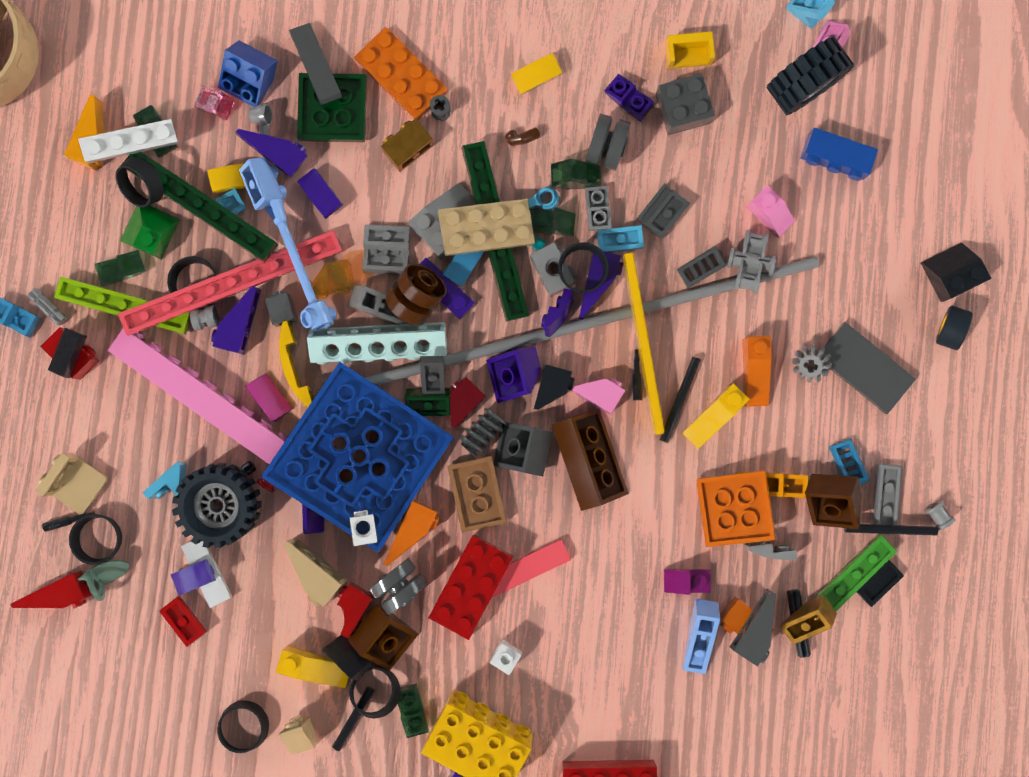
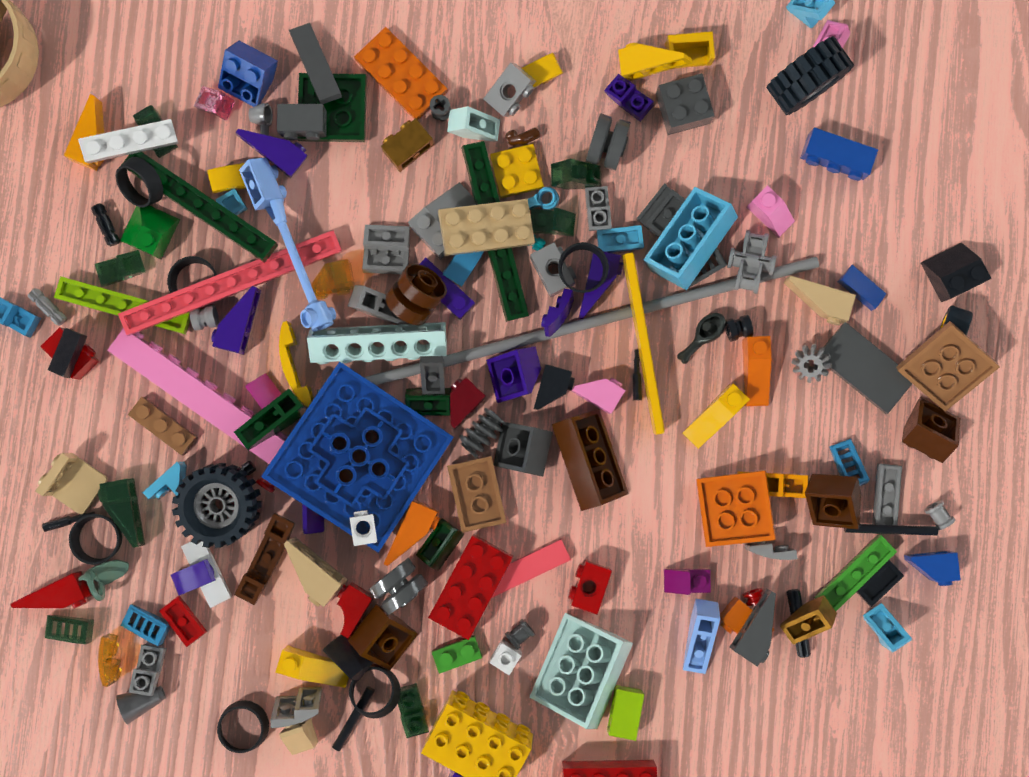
flat silver brick [265,291,298,327] -> none
dark purple slope [297,168,343,219] -> none
black bar [660,357,701,443] -> none
none -> clear green slope [45,615,94,645]
none -> black axle [91,203,120,247]
none -> clear green slope [98,478,145,548]
none -> clear yellow slope [98,633,122,687]
none -> flat silver piece [116,686,166,725]
none -> dark azure slope [120,604,171,646]
none -> medium nougat plate [128,397,198,455]
none -> light grey slope [128,645,166,696]
none -> dark green slope [234,389,307,450]
none -> reddish brown slope [234,513,295,605]
none -> light grey slope [270,687,322,728]
none -> dark grey brick [277,104,327,140]
none -> dark green slope [416,518,464,571]
none -> bright green plate [432,635,482,674]
none -> light aqua slope [447,106,500,142]
none -> light grey brick [483,63,536,117]
none -> yellow plate [490,144,544,199]
none -> dark grey bush [505,619,535,649]
none -> light aqua slope [529,613,633,729]
none -> red brick [568,560,612,615]
none -> lime panel [607,685,644,741]
none -> yellow slope [618,43,692,81]
none -> medium azure brick [643,187,738,290]
none -> pearl dark grey piece [677,313,726,364]
none -> black wheel [725,315,753,342]
none -> red bush [743,588,763,606]
none -> tan slope [784,275,856,325]
none -> blue slope [837,265,886,311]
none -> medium azure slope [863,603,912,653]
none -> medium nougat plate [896,321,1000,412]
none -> reddish brown slope [902,397,961,463]
none -> blue slope [904,551,961,586]

